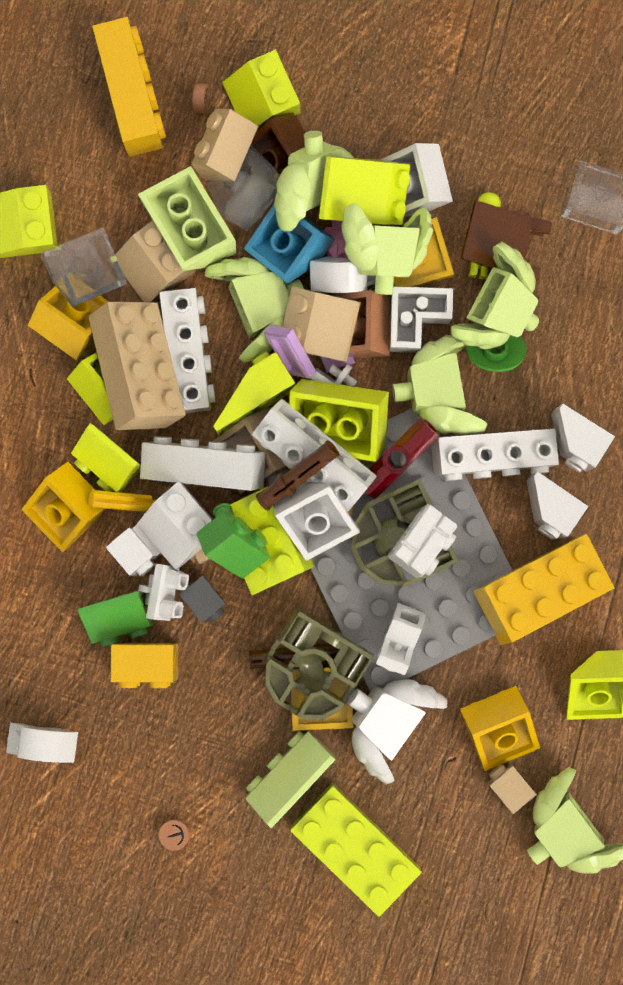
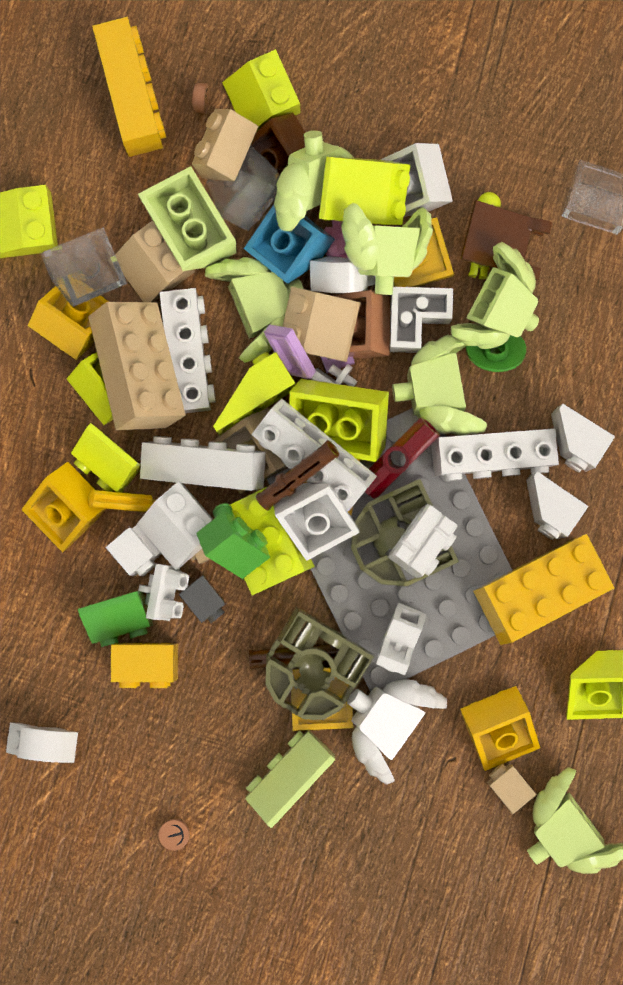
neon yellow brick [290,782,422,917] -> none

